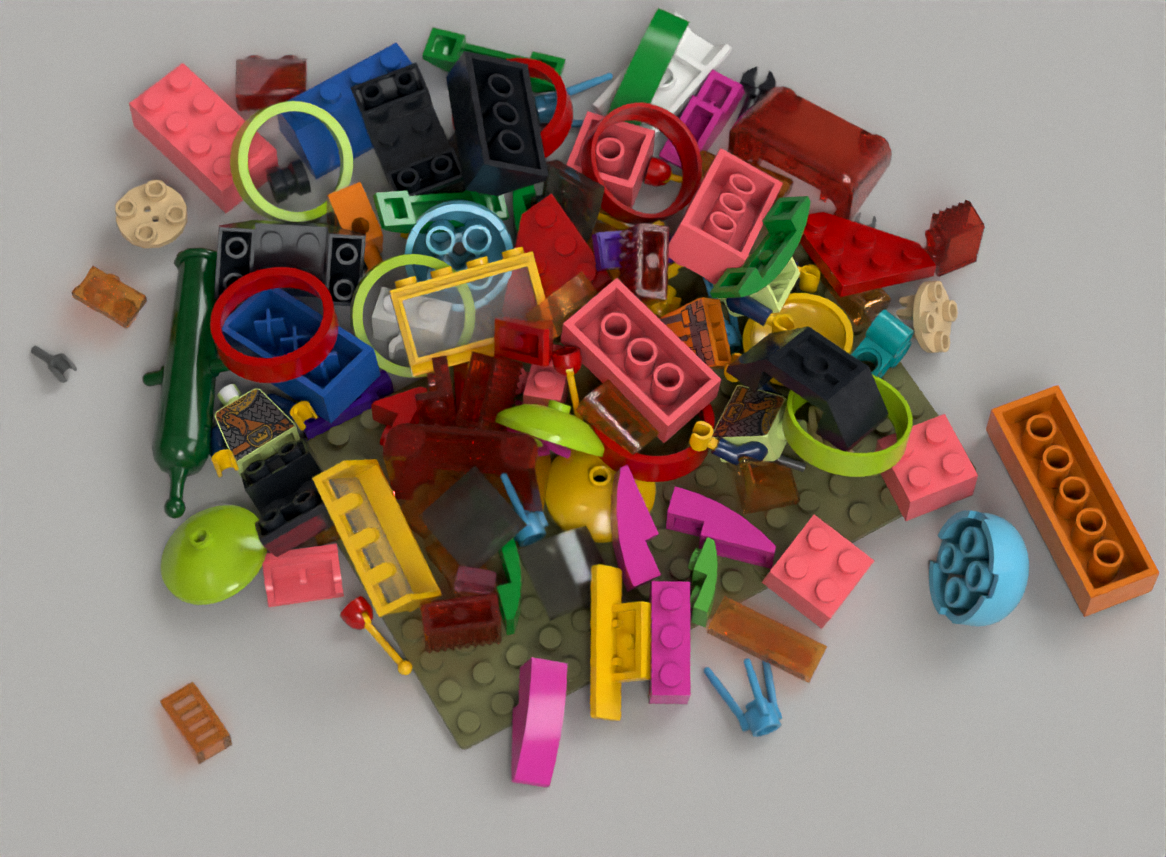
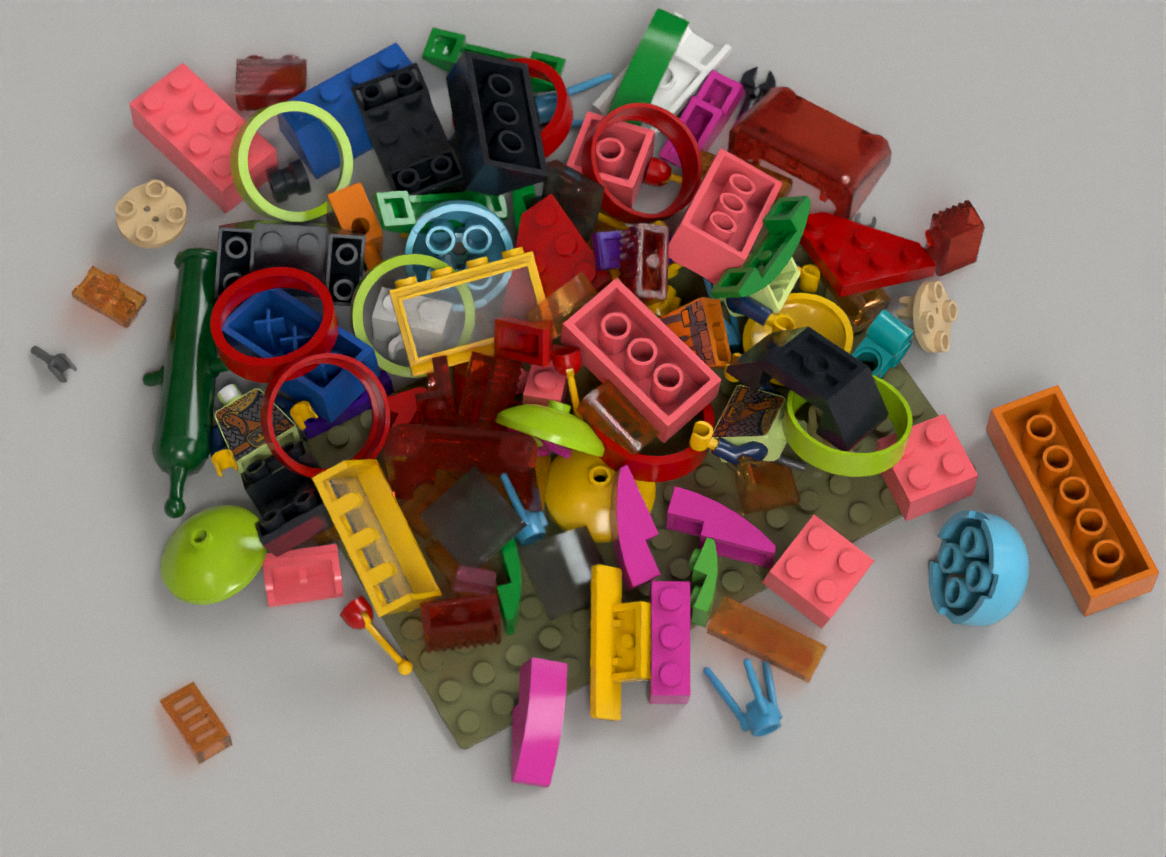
none -> red piece [260,353,390,478]

